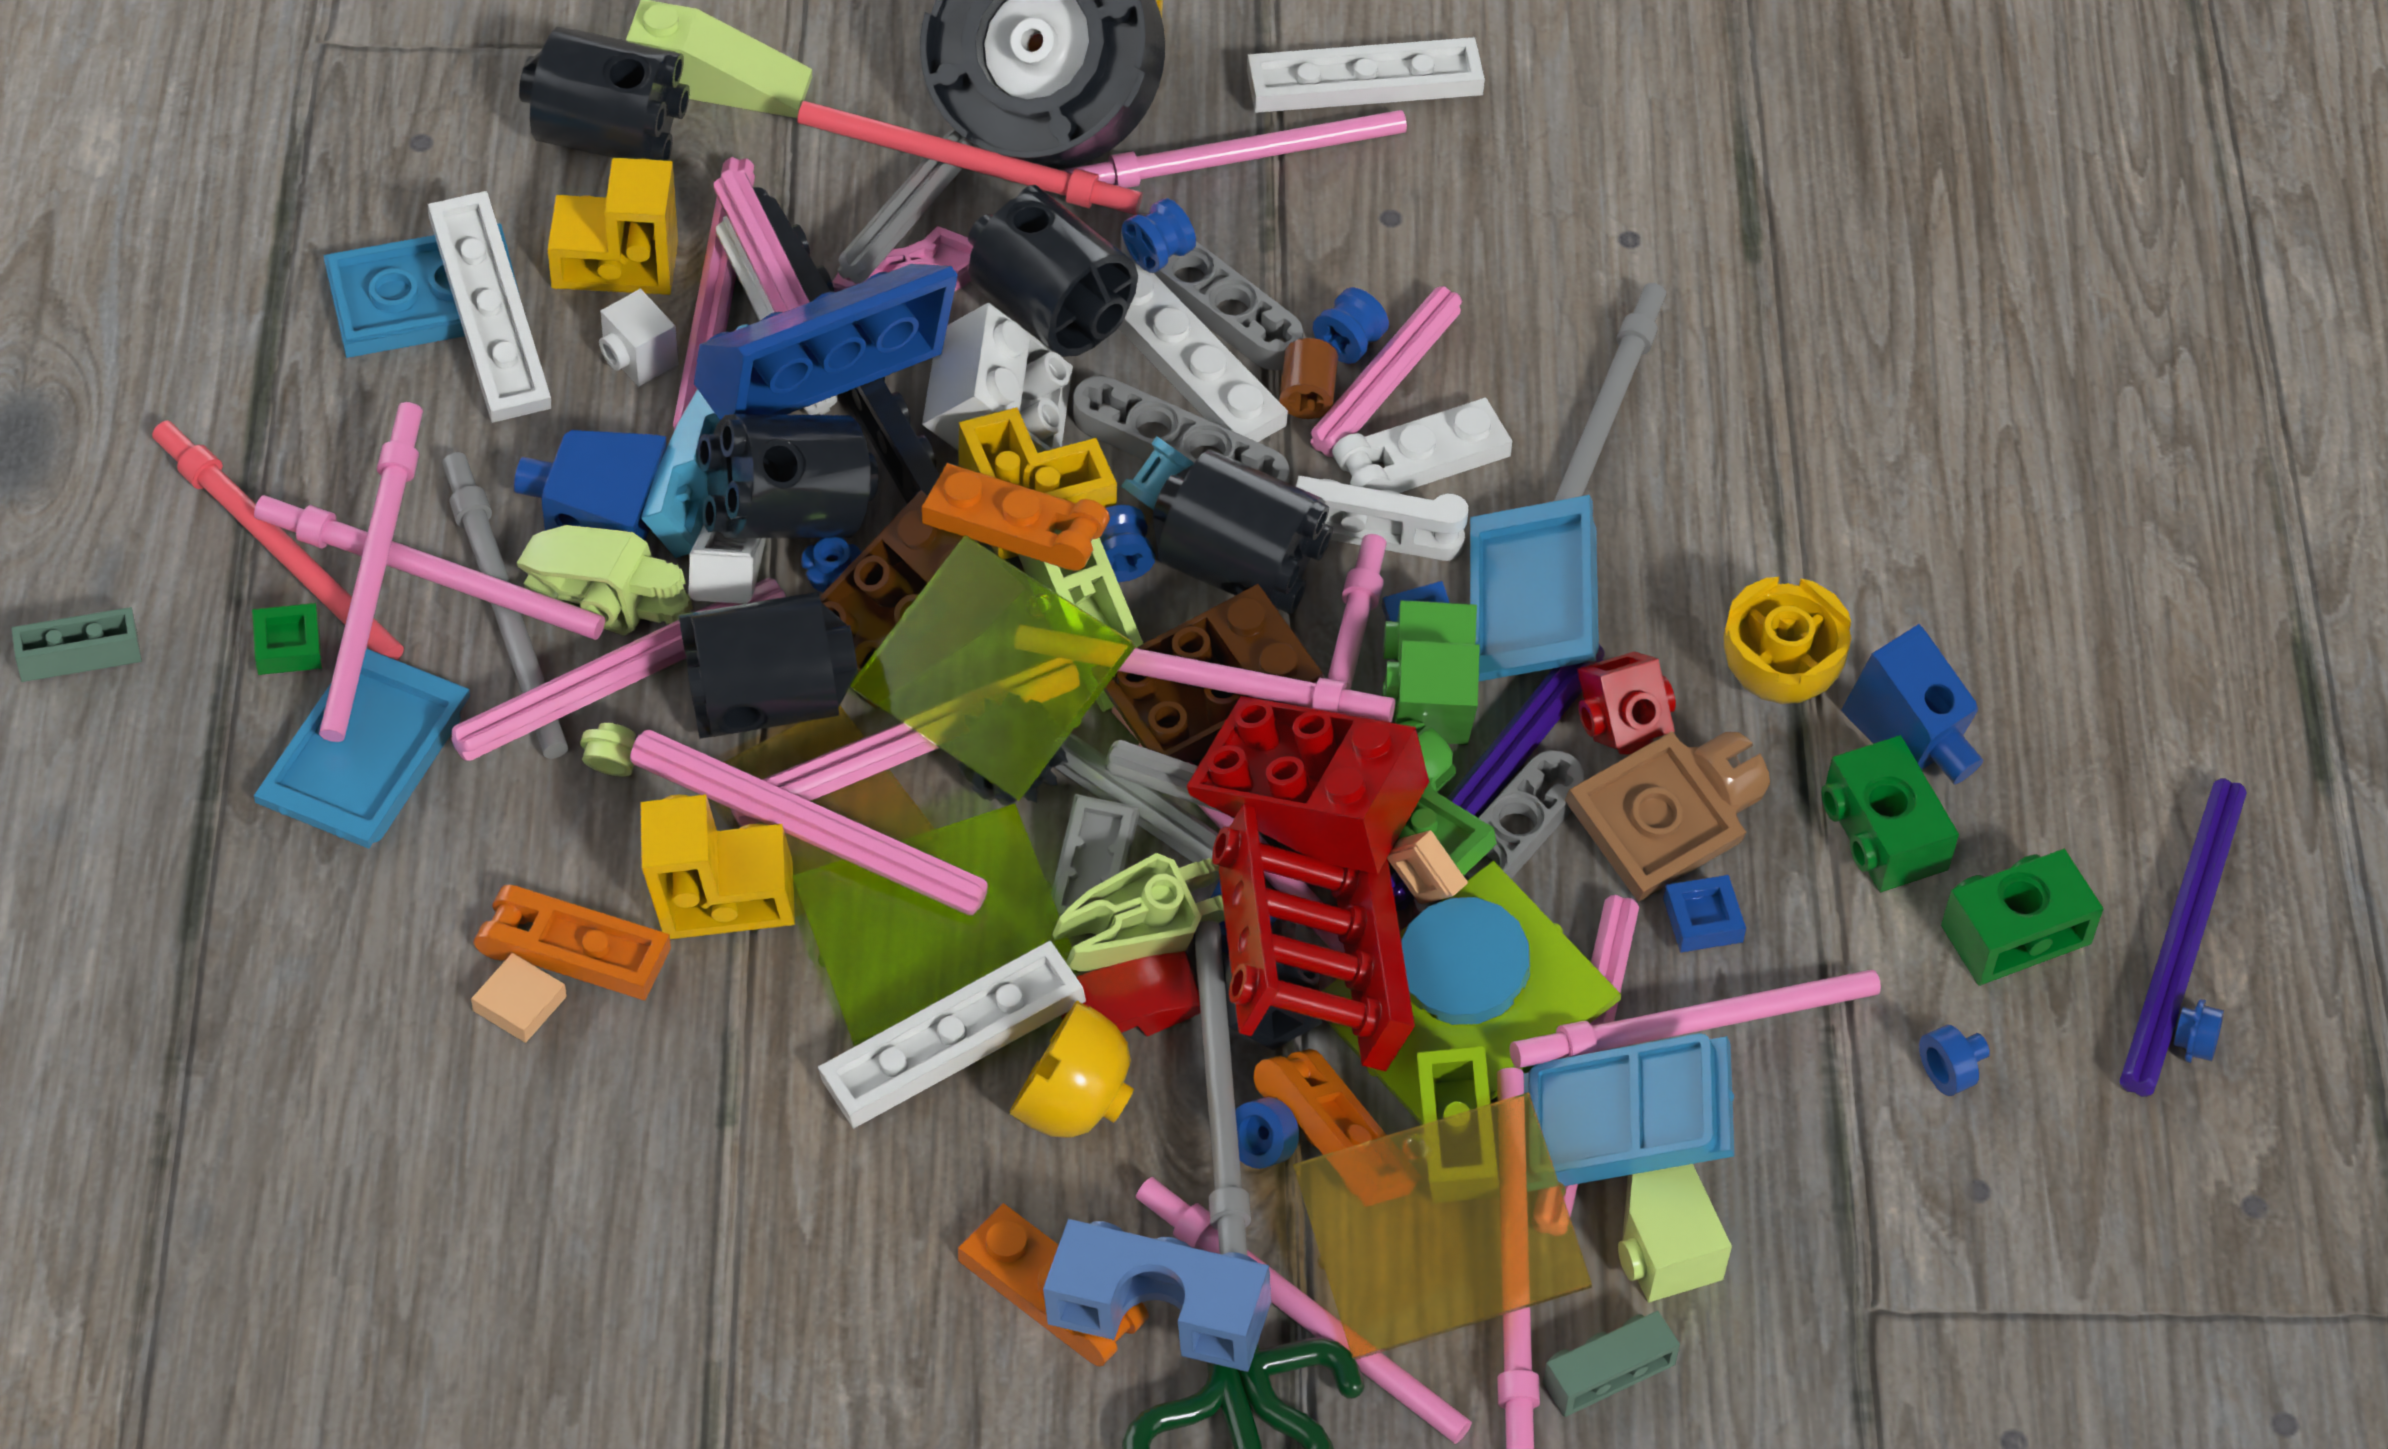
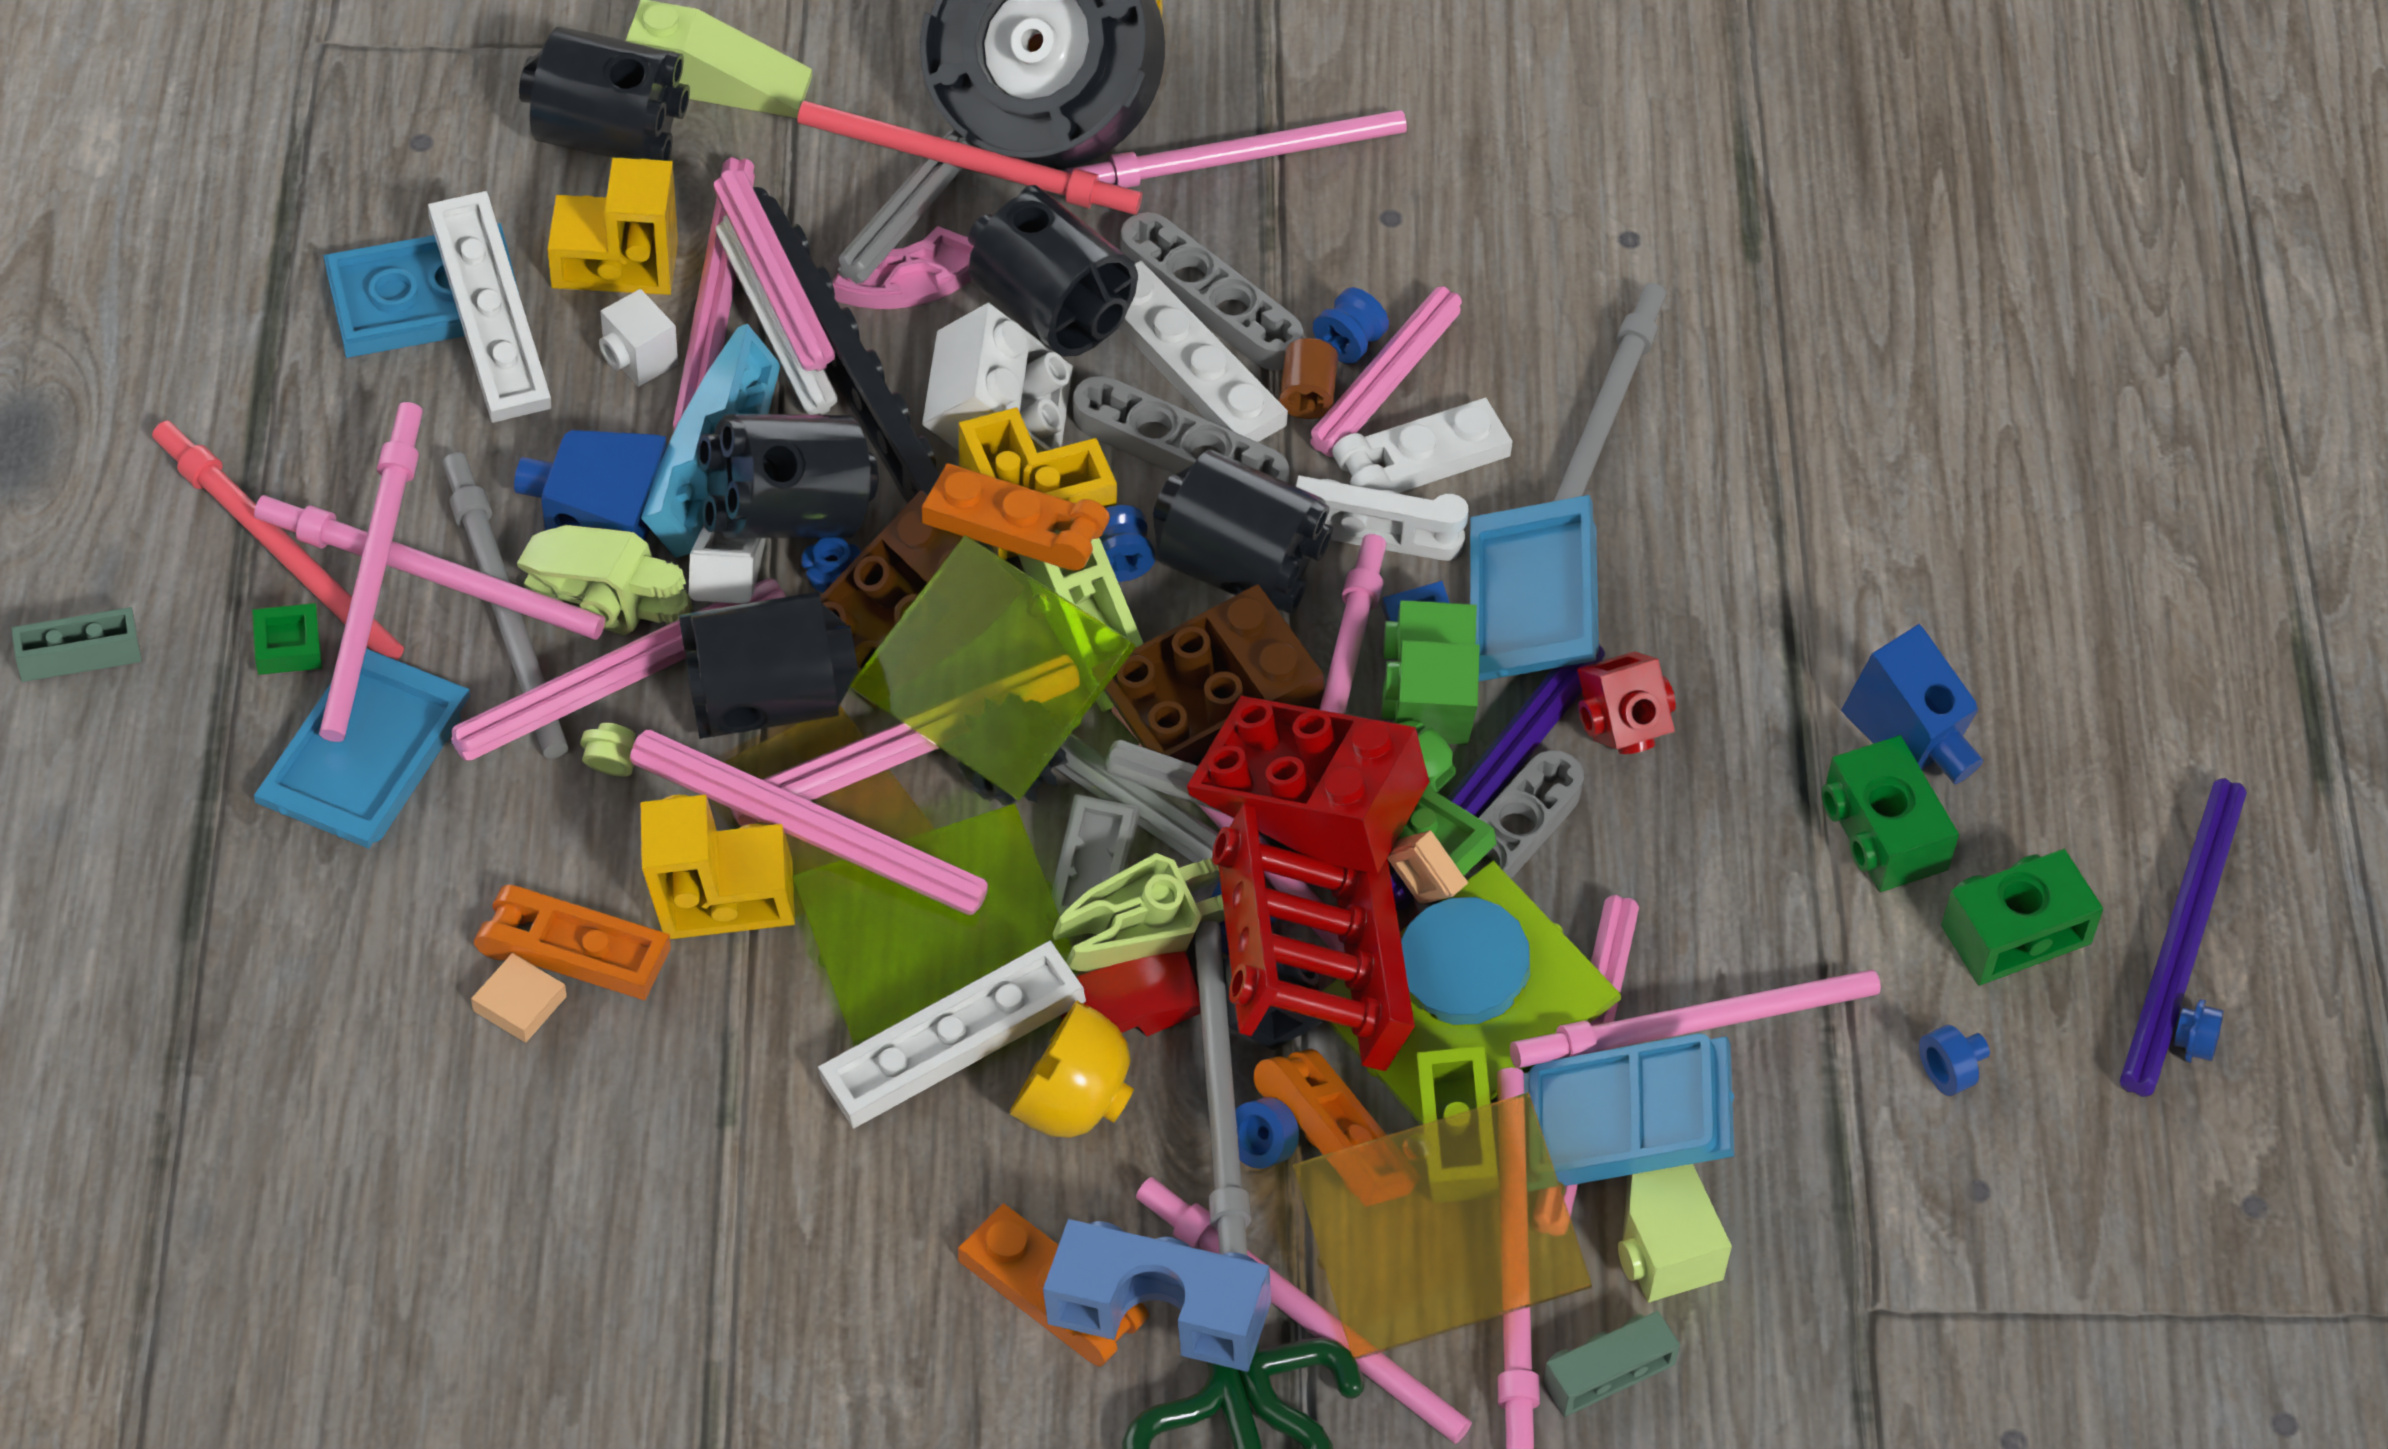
blue slope [694,264,958,420] -> none
bright pink bar [1016,626,1395,723] -> none
medium azure bush [1121,436,1194,510] -> none
blue wheel [1122,198,1196,273] -> none
white plate [1247,37,1485,113] -> none
medium nougat plate [1565,731,1770,902] -> none
blue plate [1663,875,1746,953] -> none
yellow cylinder [1724,577,1852,704] -> none

